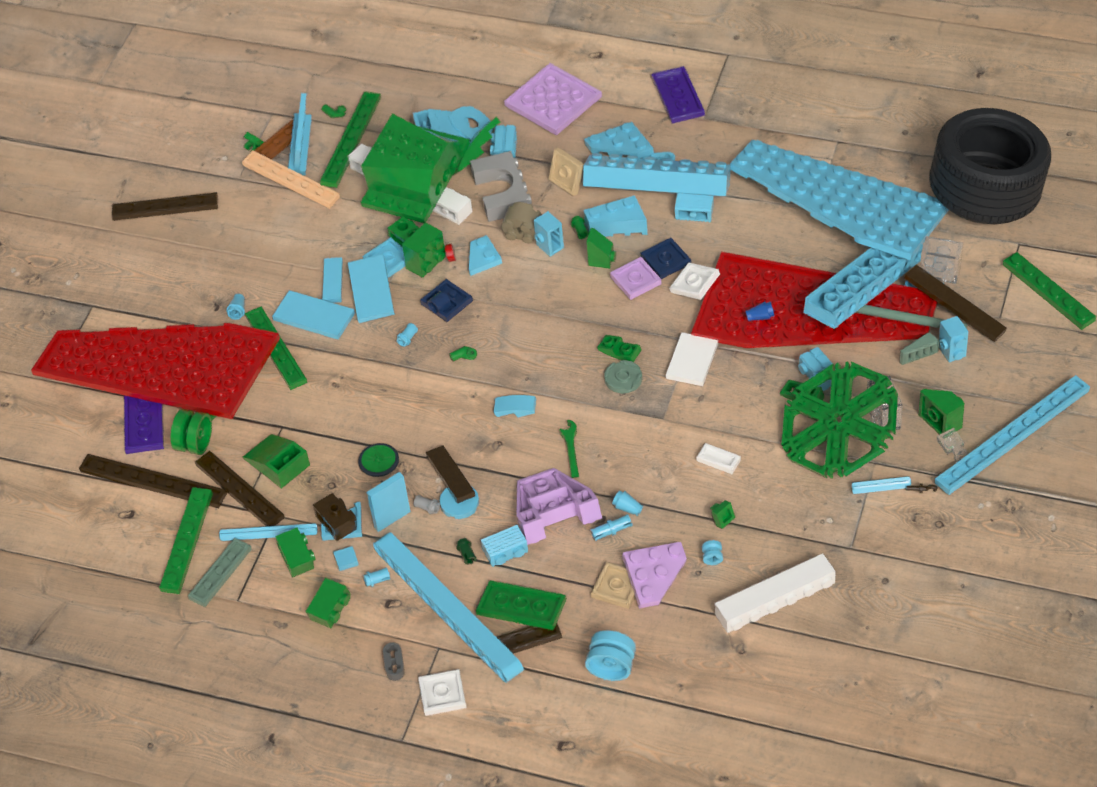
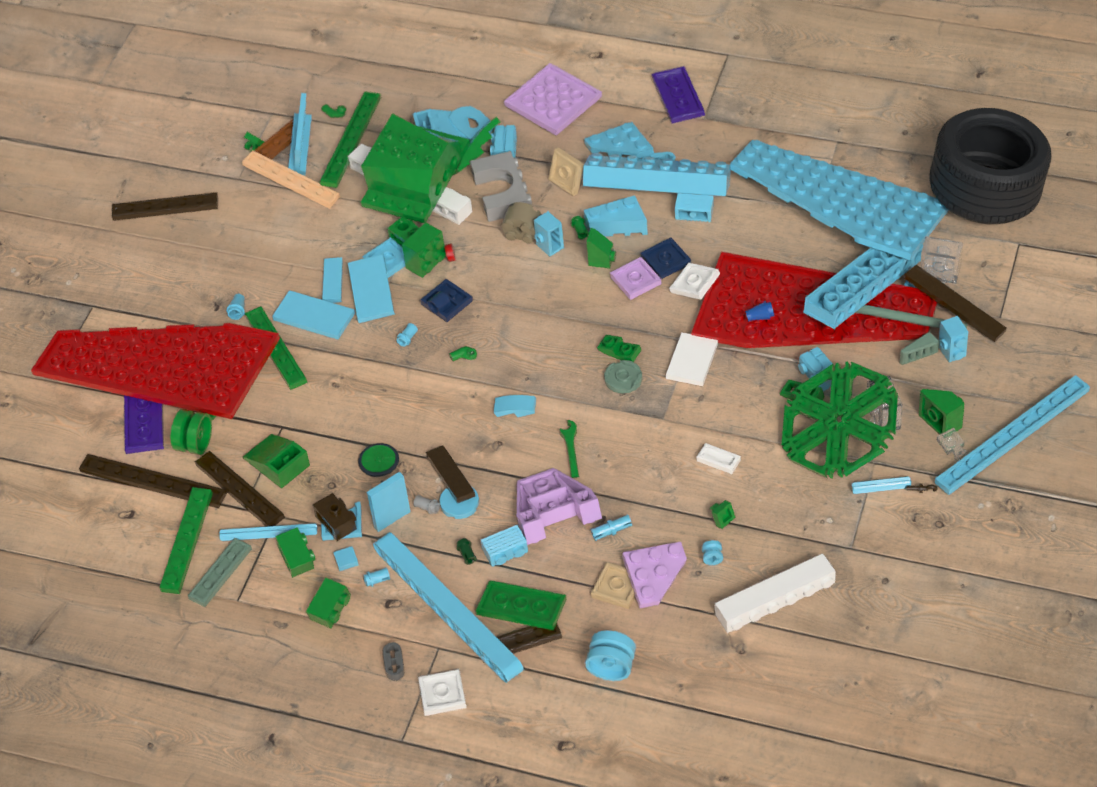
medium azure wing [469,235,502,276] -> none
medium azure cone [612,491,643,516] -> none
green plate [1003,252,1096,330] -> none

